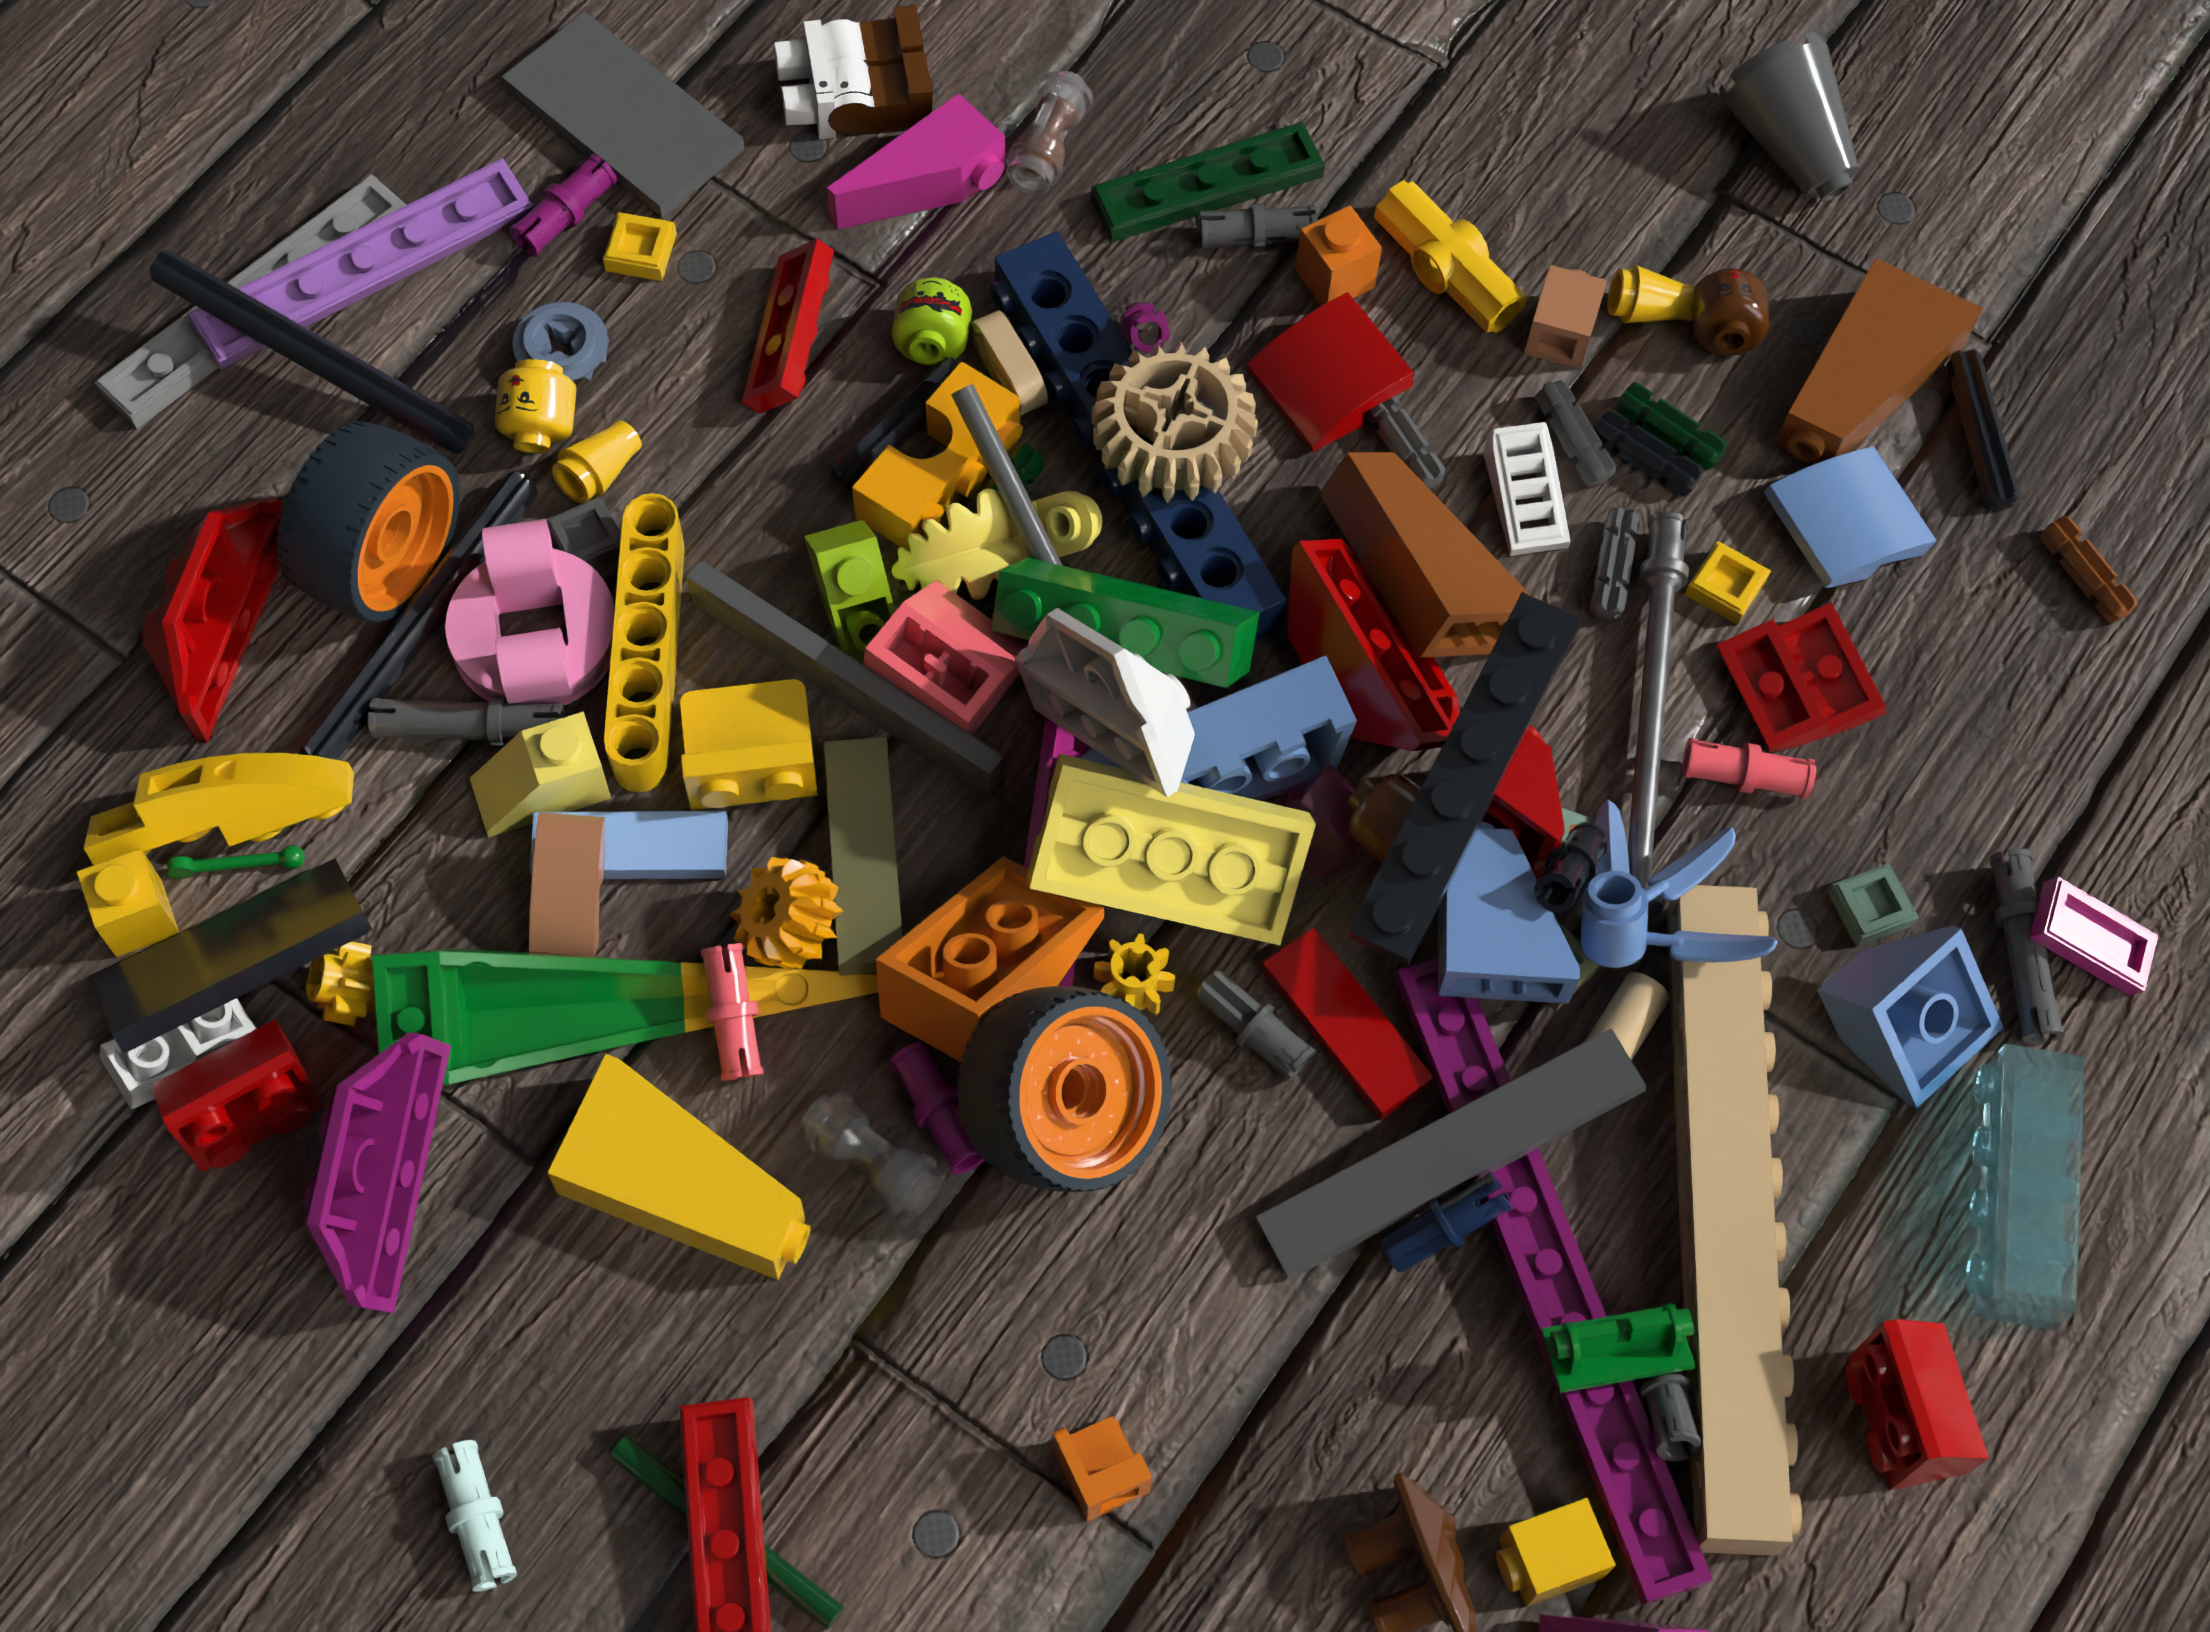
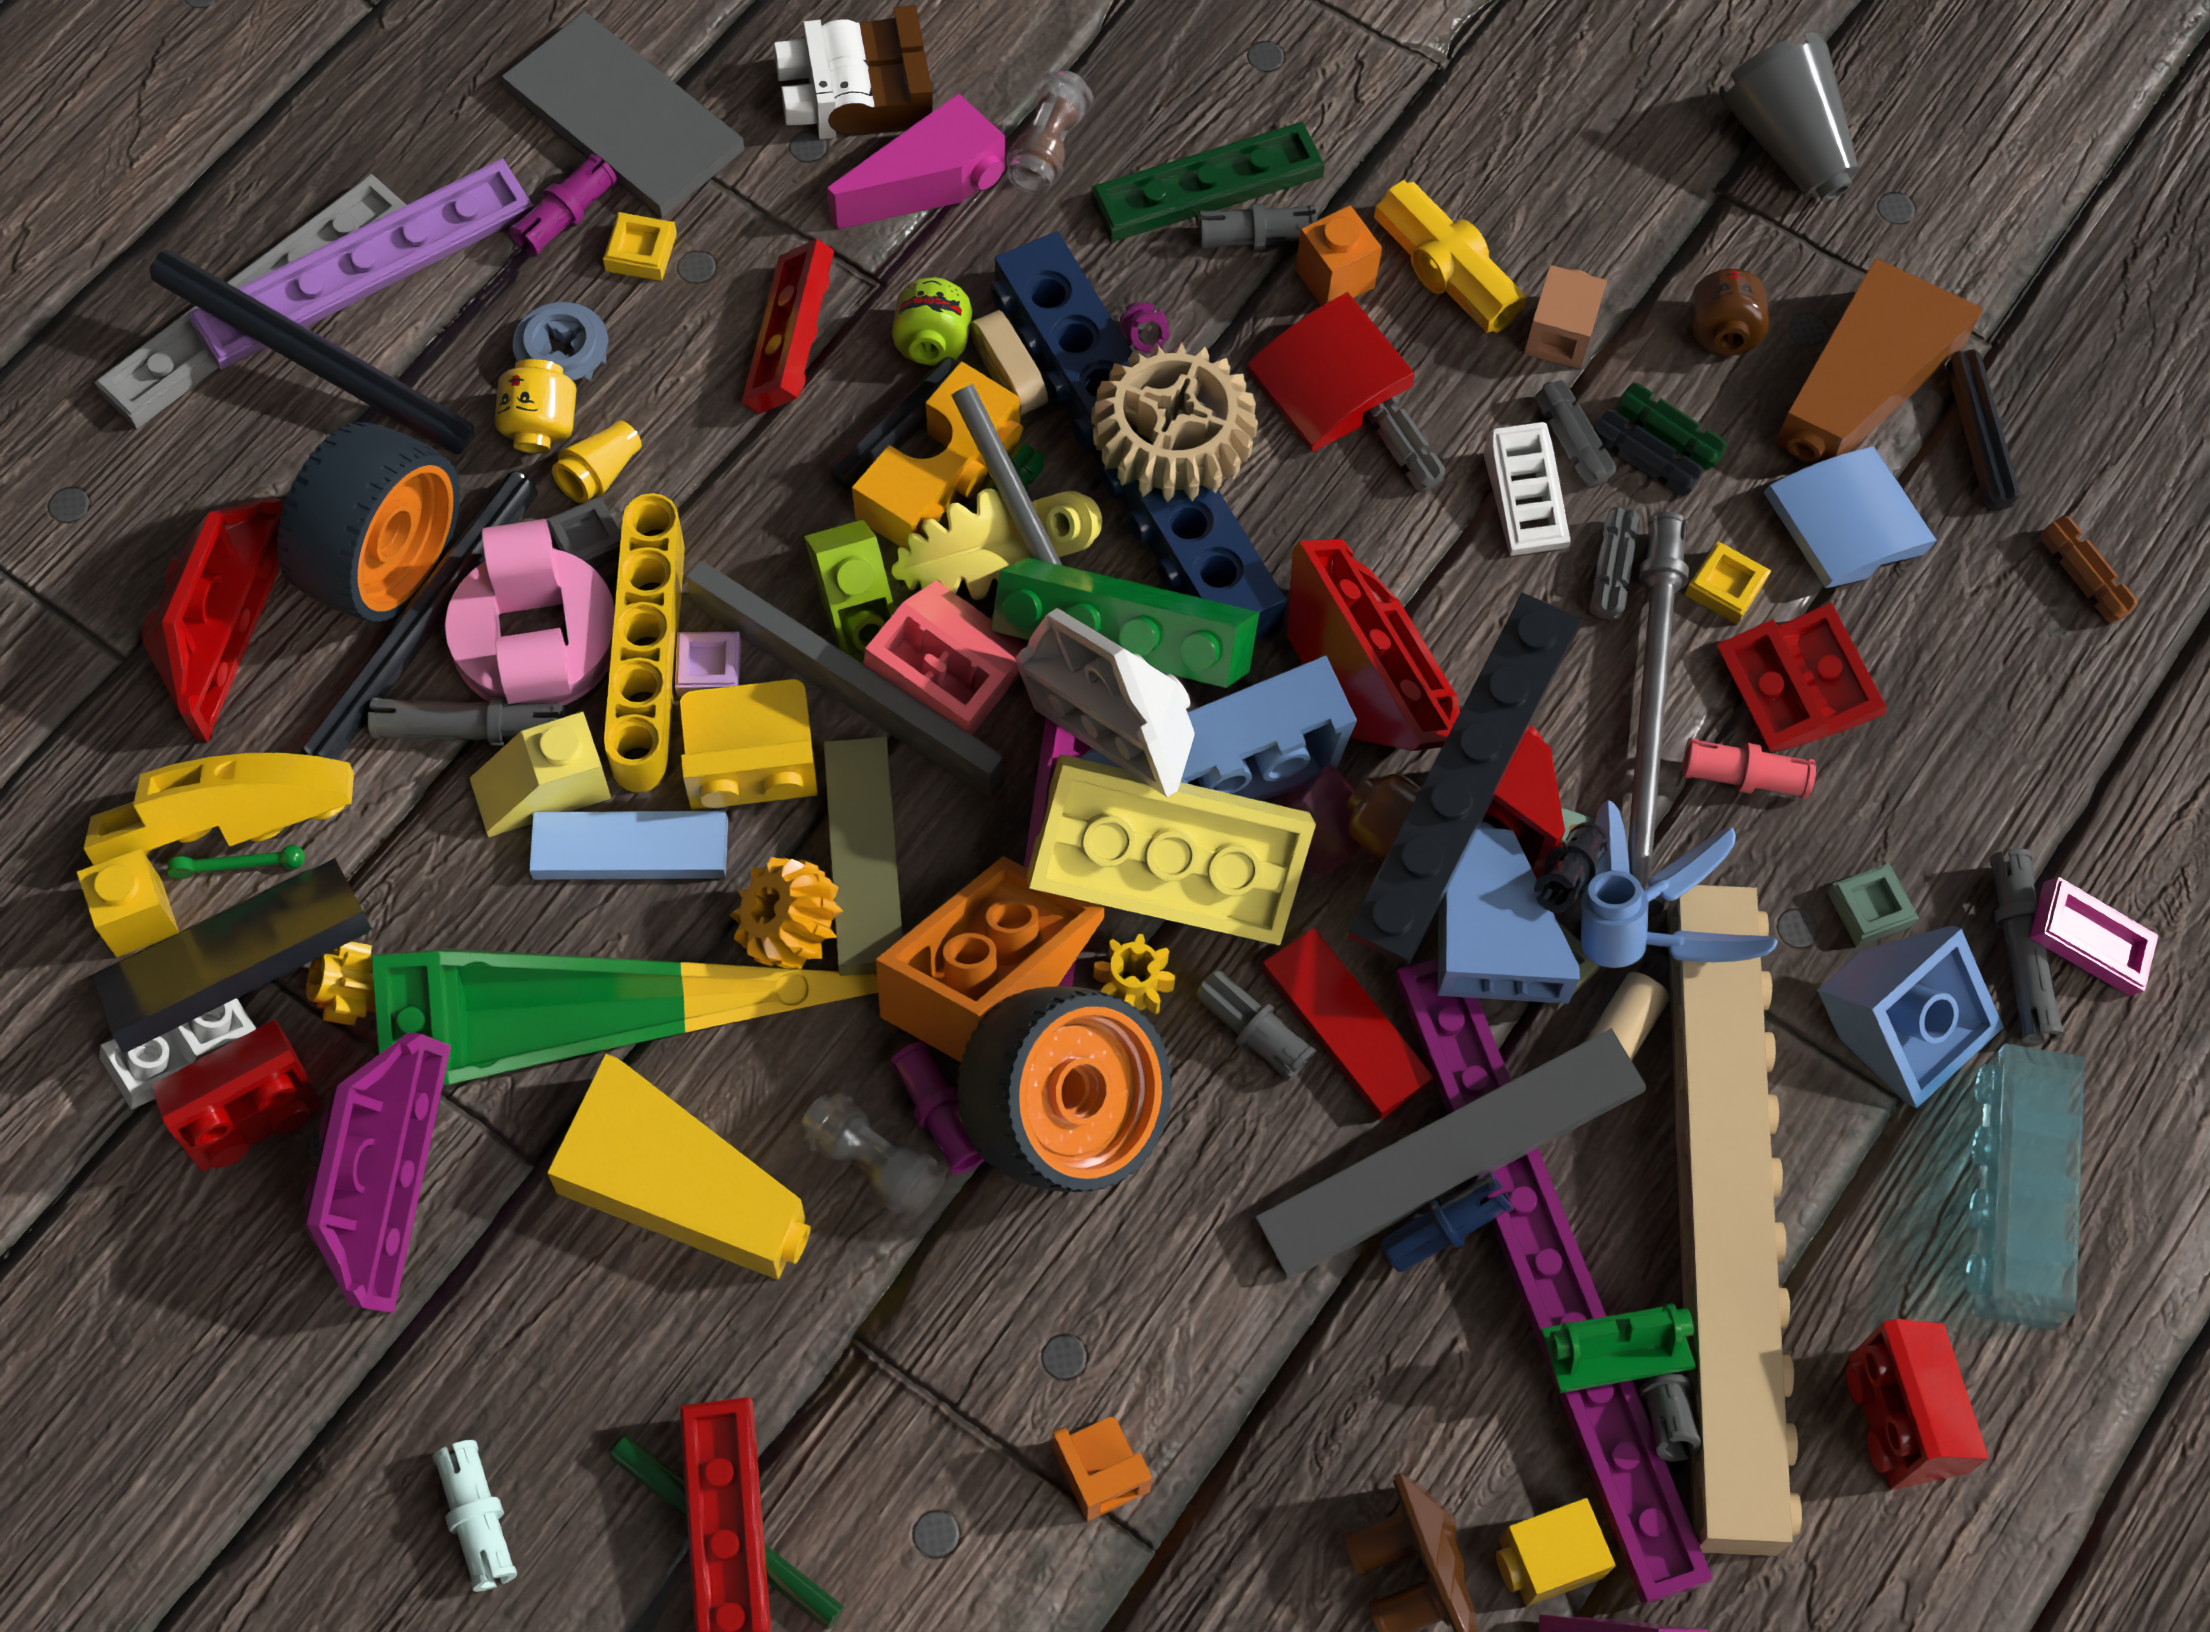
nougat slope [529,812,605,957] -> none
coral pin [700,943,764,1081] -> none
dark orange slope [1320,452,1531,658] -> none
yellow cone [1607,265,1695,323] -> none
none -> lavender tile [675,632,741,697]

